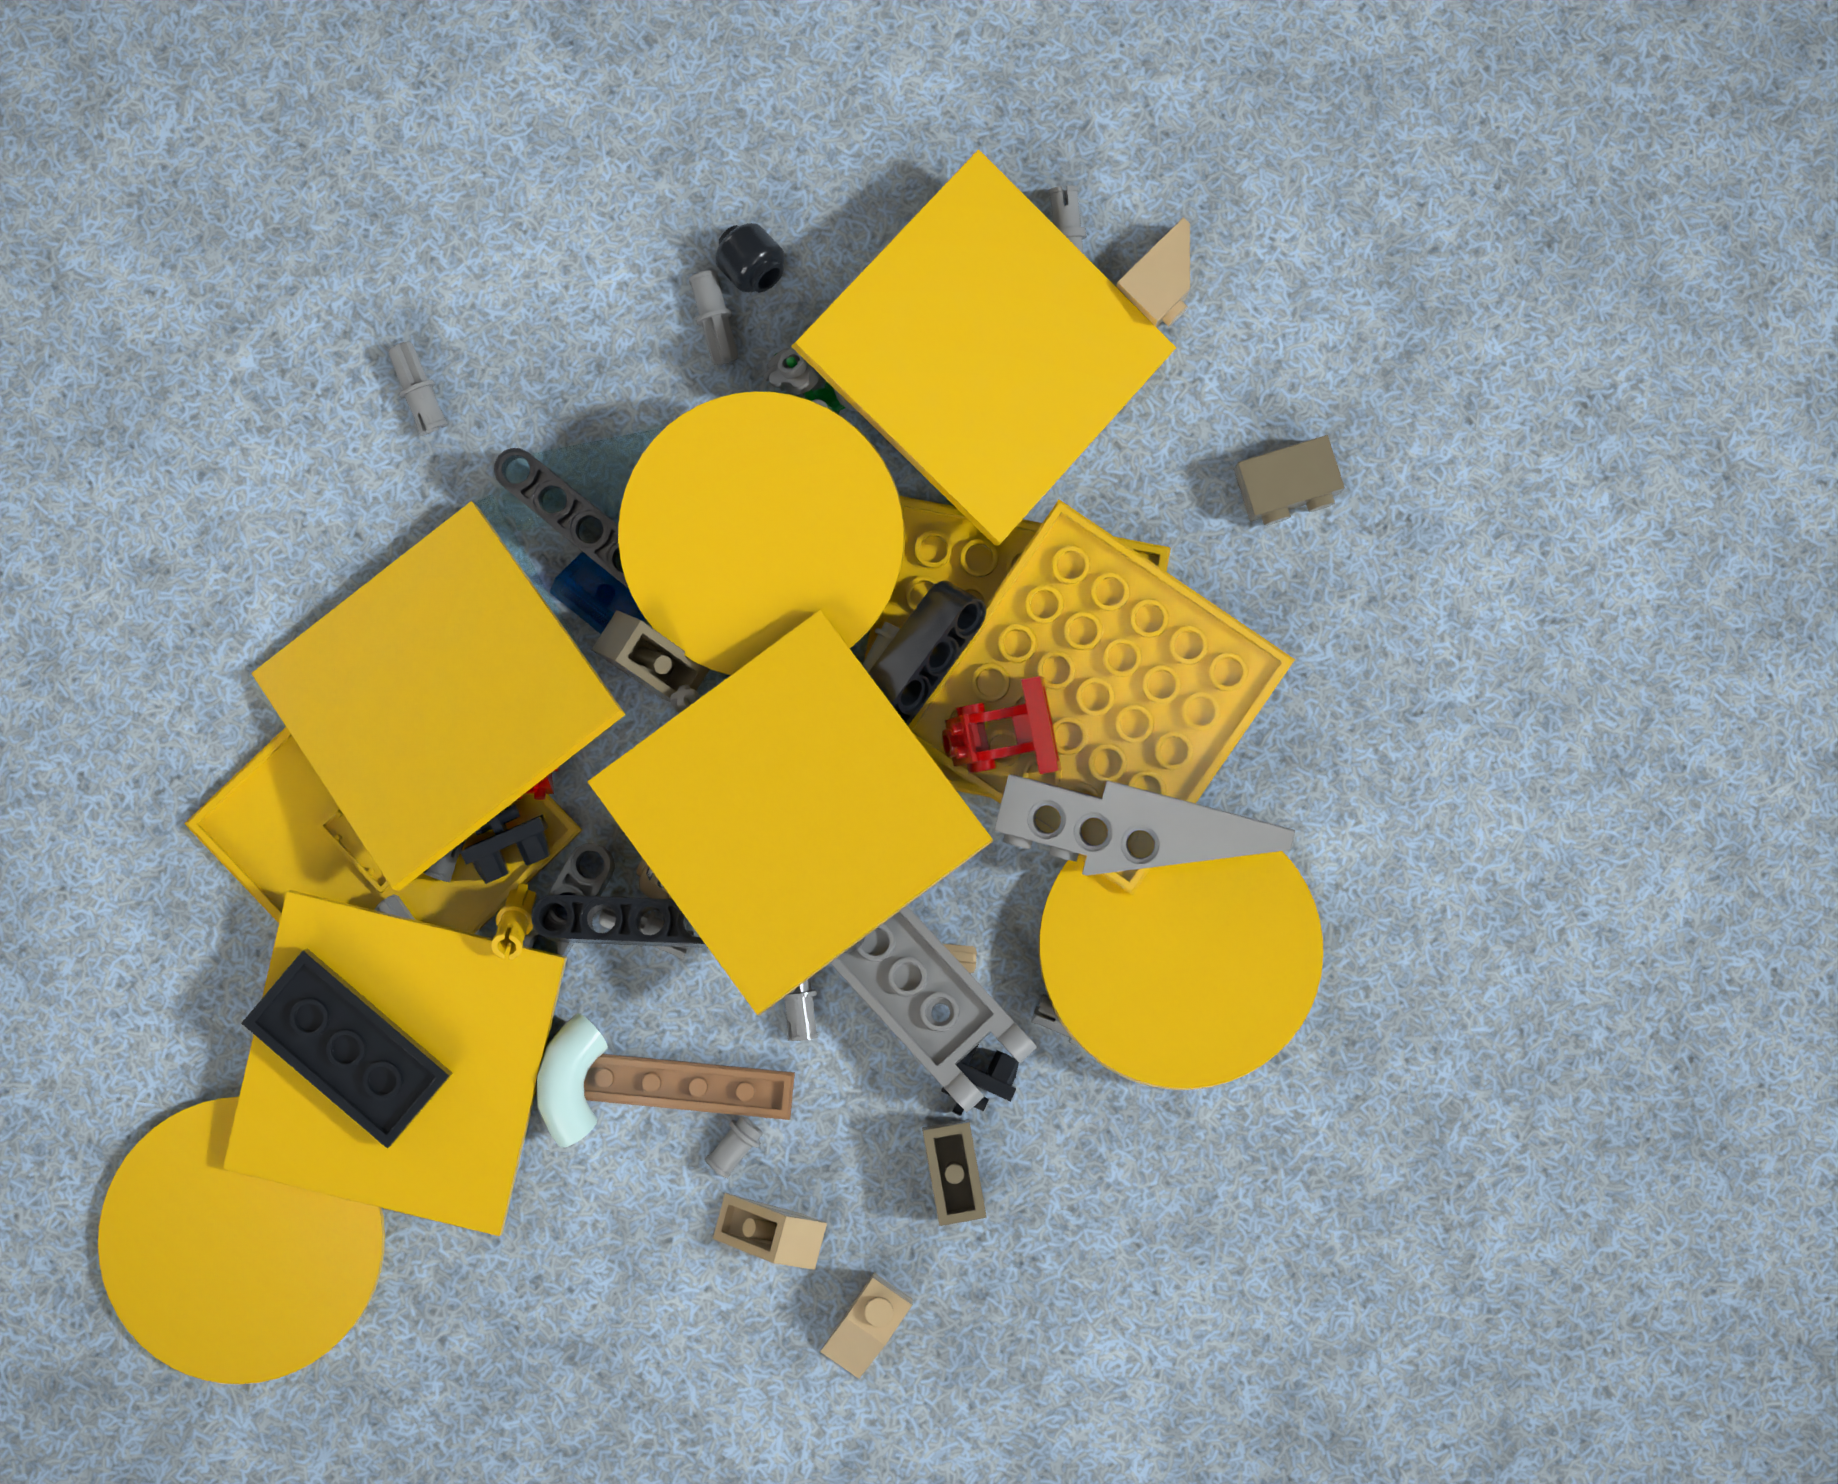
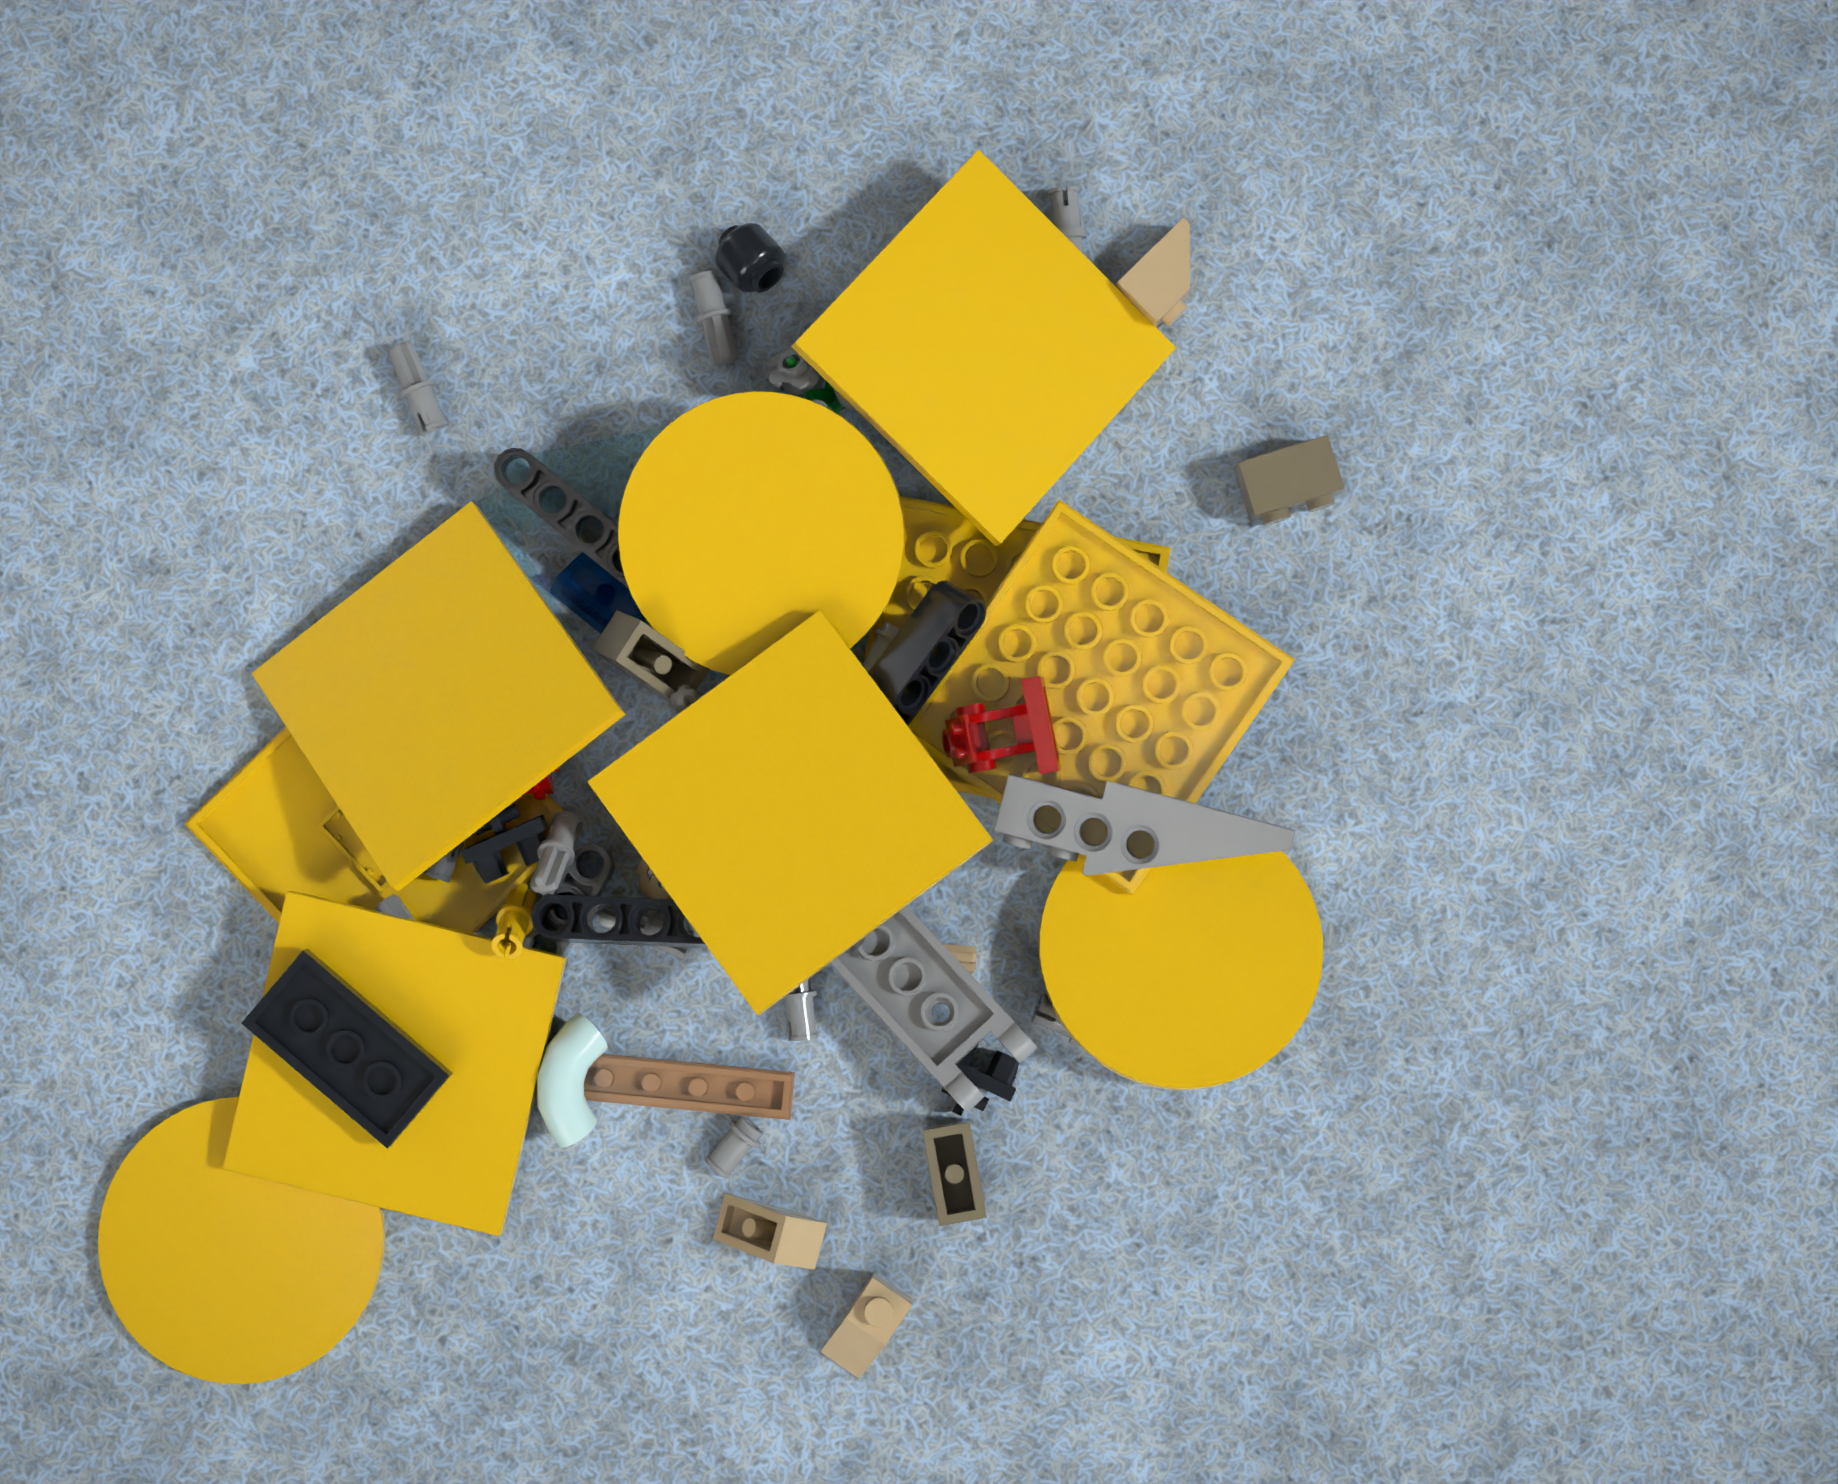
none -> light grey axle [530,811,583,897]

